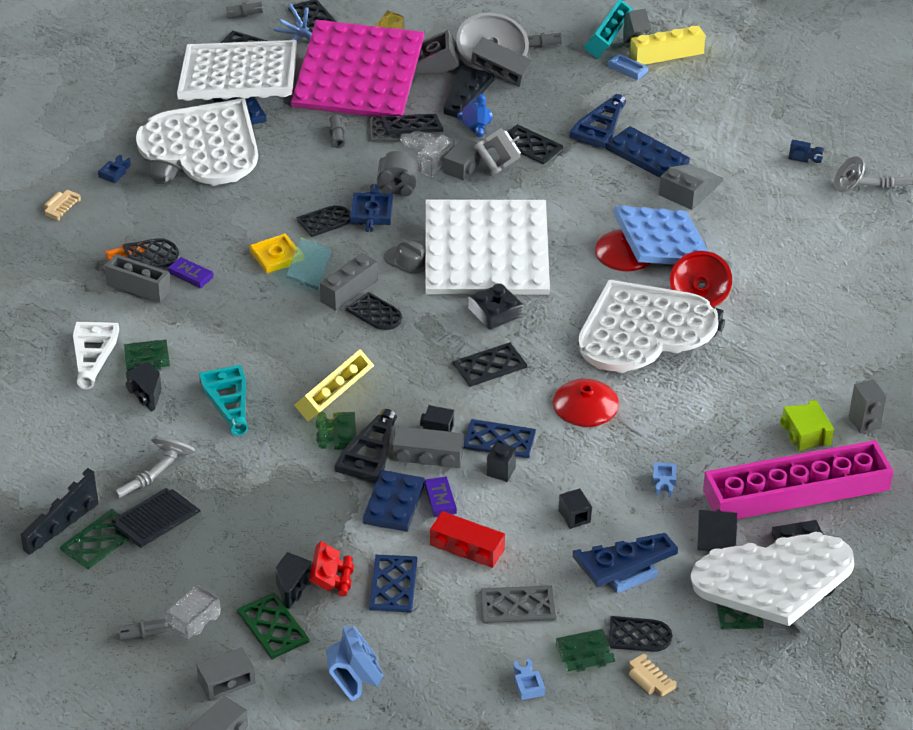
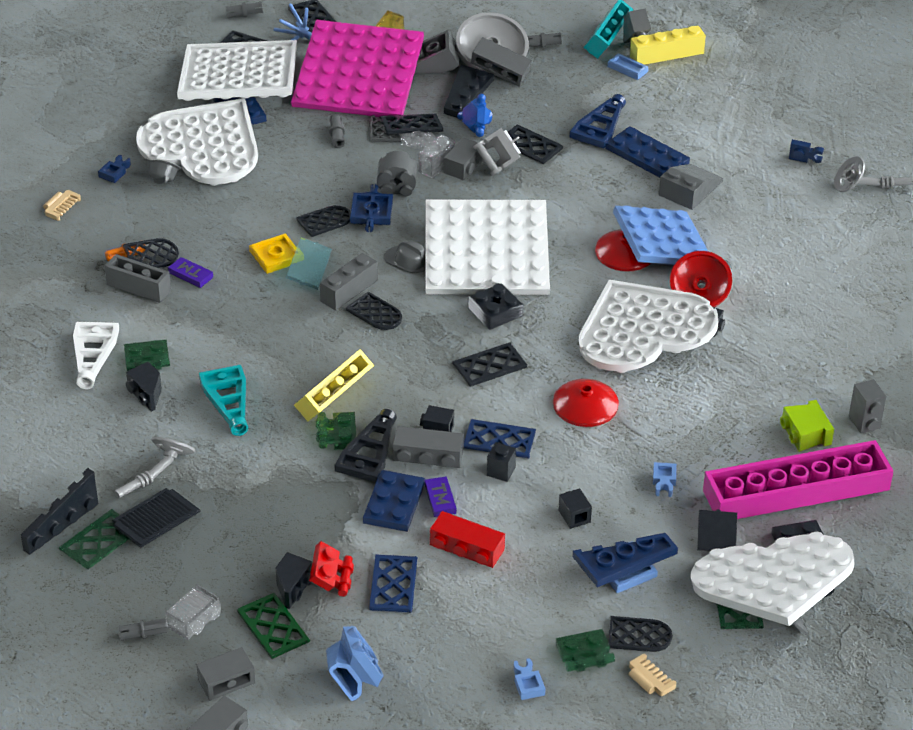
dark grey window [481,585,557,623] -> none

